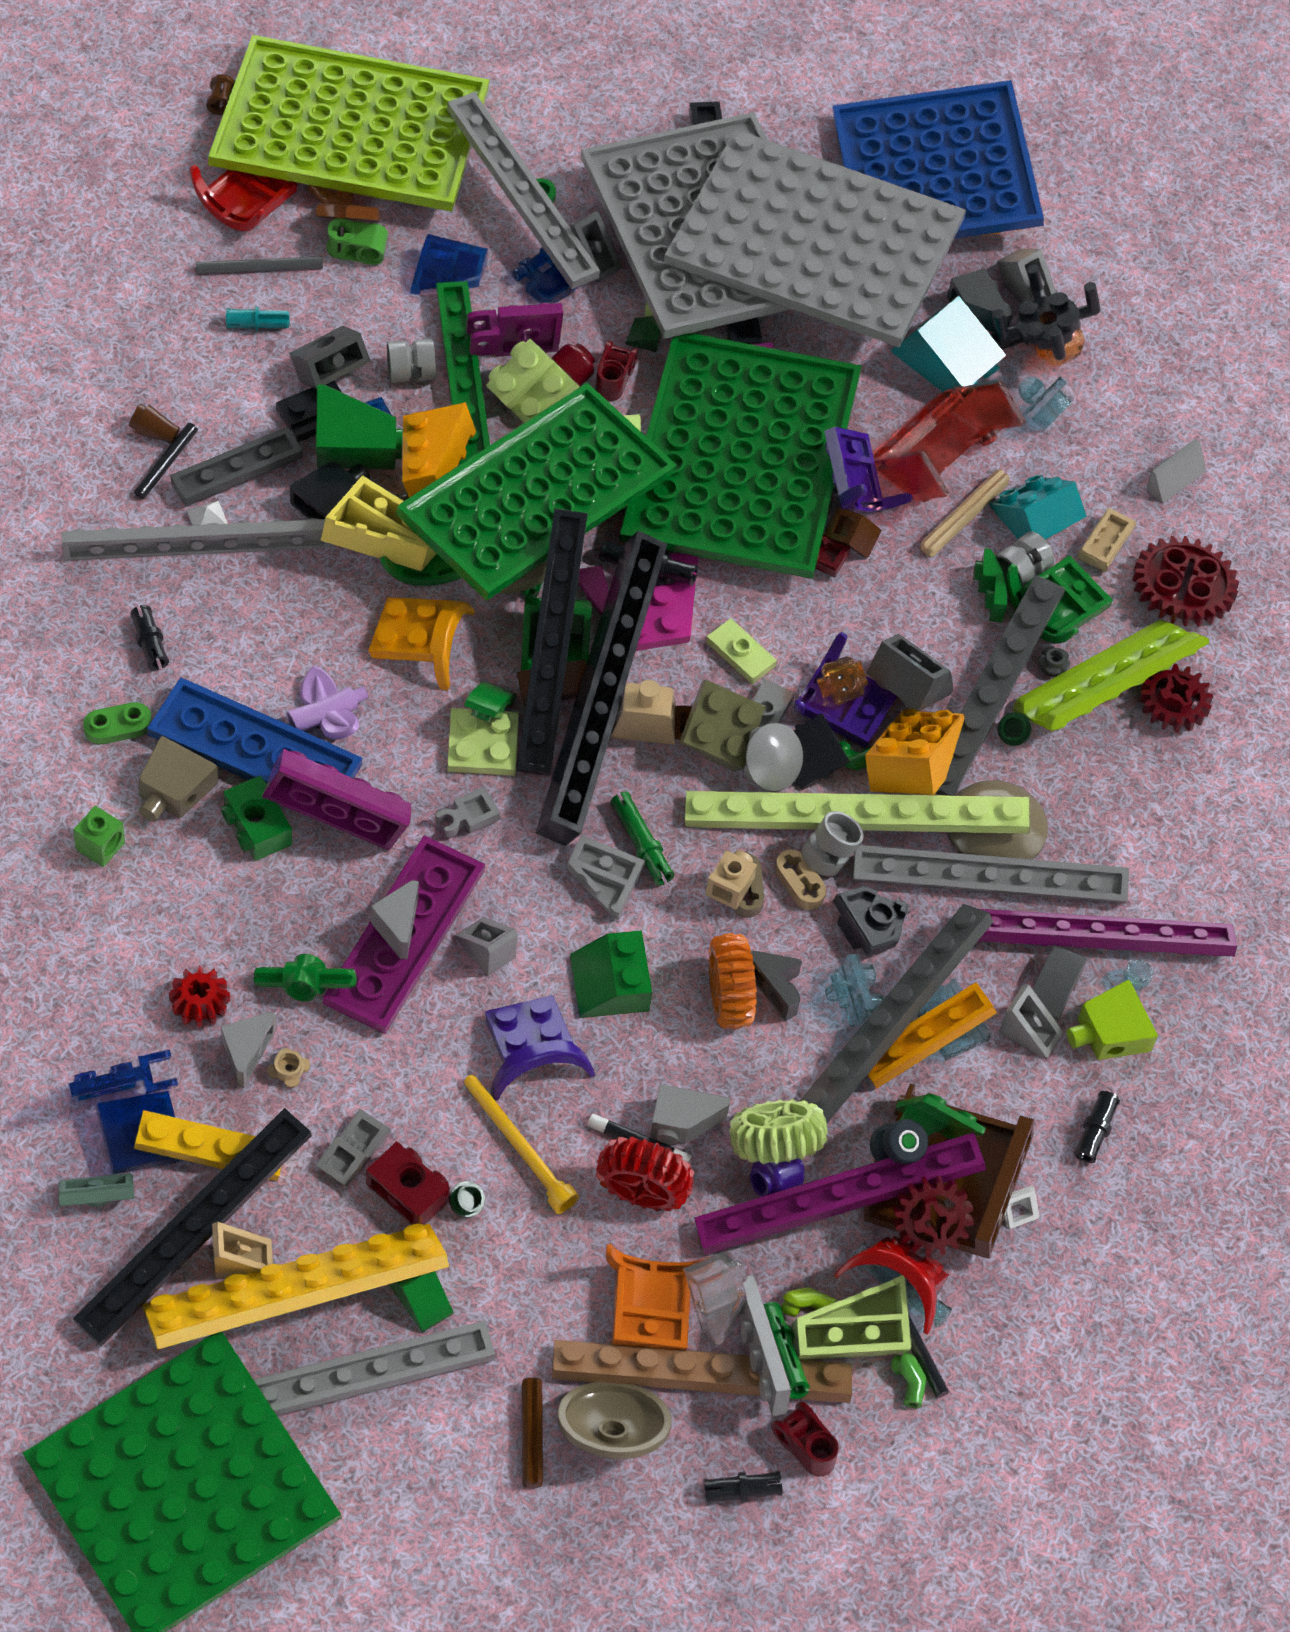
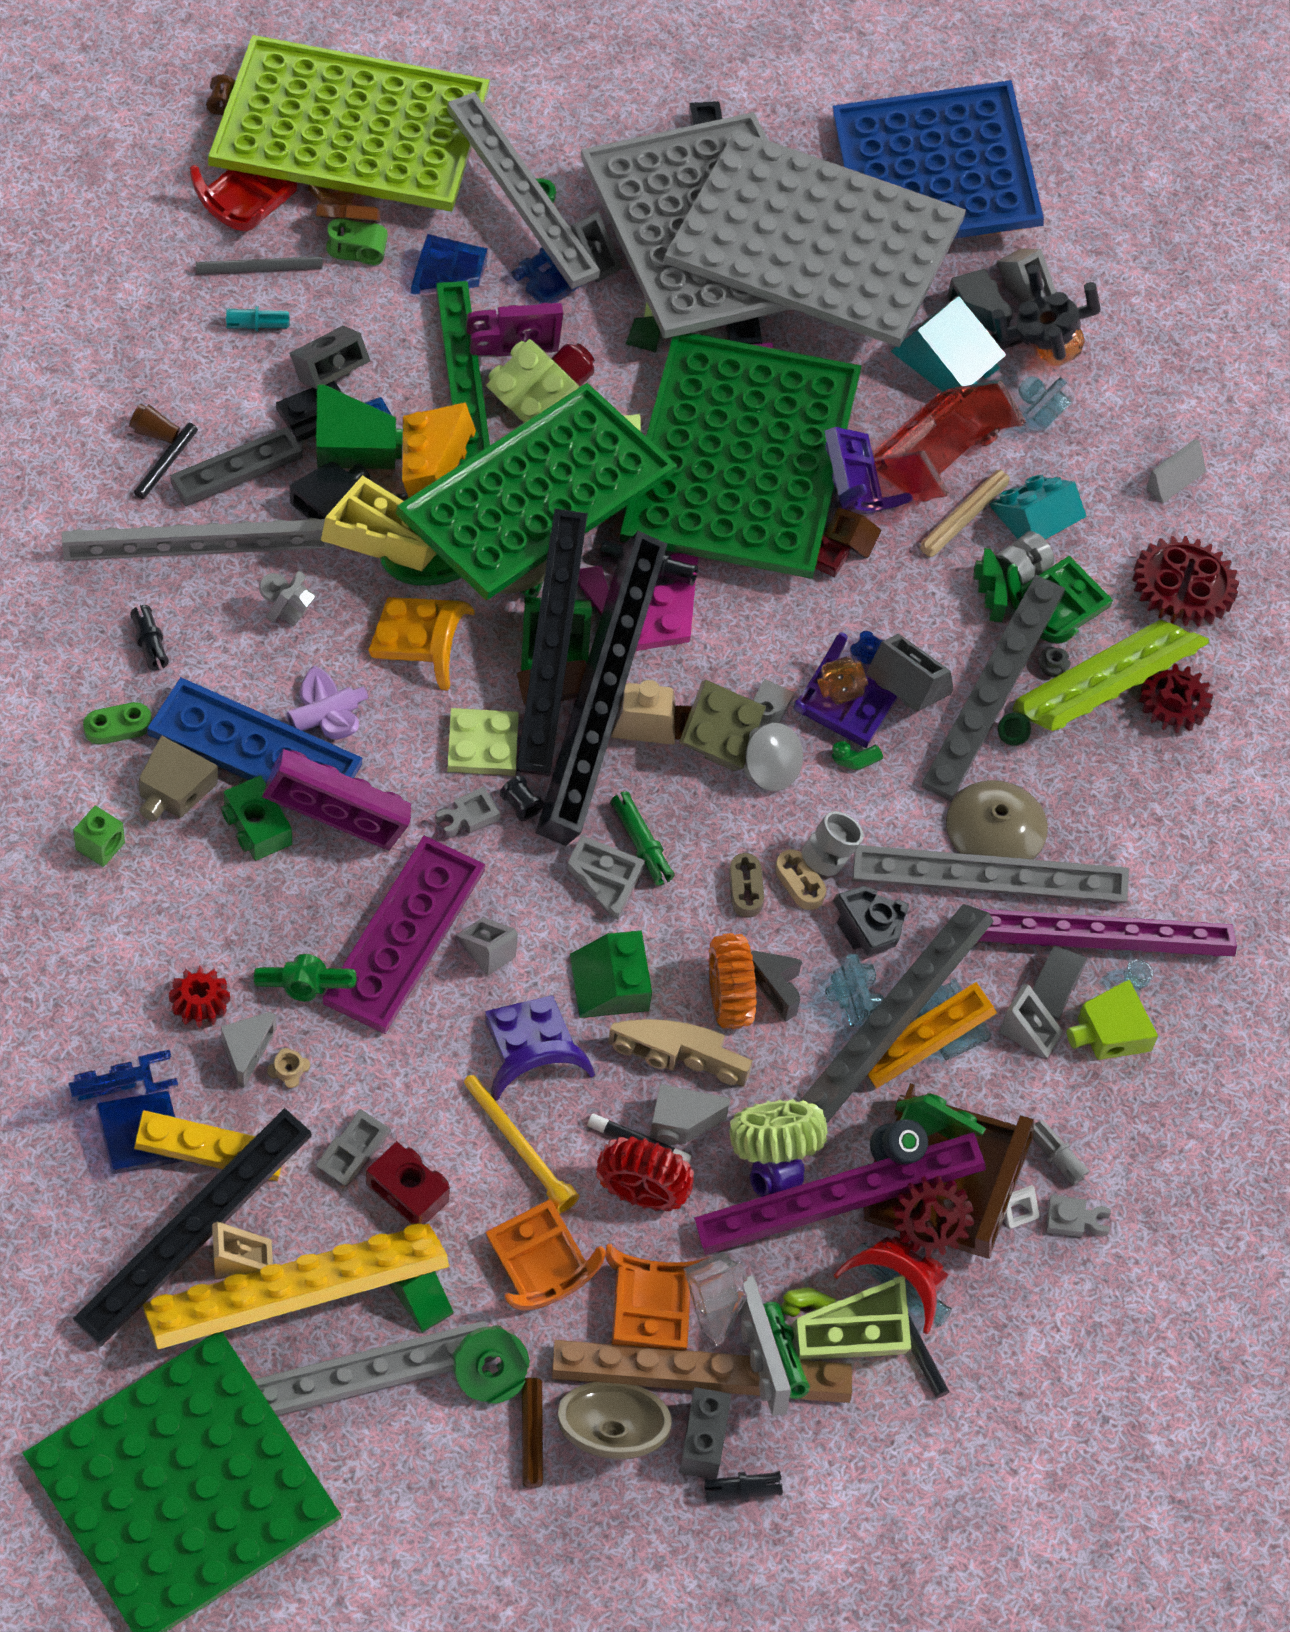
sand green plate [58,1173,134,1207] -> none
white slope [187,501,228,525] -> none
light grey slope [371,880,419,959] -> none
light grey wheel [387,339,436,383] -> none
plate [449,1181,485,1218] -> none
green slope [464,682,517,722] -> none
dark red piece [595,340,639,402] -> none
yellowish green plate [685,791,1030,834] -> none
tan brick [705,850,757,910] -> none
yellowish green plate [706,618,777,685] -> none
dark red piece [771,1401,839,1477] -> none
black piece [793,713,850,790] -> none
light orange slope [865,708,965,795] -> none
bright green arm [891,1353,927,1409] -> none
black pin [1074,1091,1120,1163] -> none
tan plate [1077,507,1137,573] -> none
none -> light grey hips [259,571,316,627]
none -> green plate [453,1325,530,1404]
none -> orange piece [485,1199,606,1311]
none -> black bush [500,776,544,821]
none -> tan slope [608,1019,753,1087]
none -> dark grey brick [679,1387,732,1479]
none -> clear blue plate [850,631,884,665]
none -> light grey axle [1033,1120,1090,1186]
none -> light grey plate [1046,1195,1111,1238]

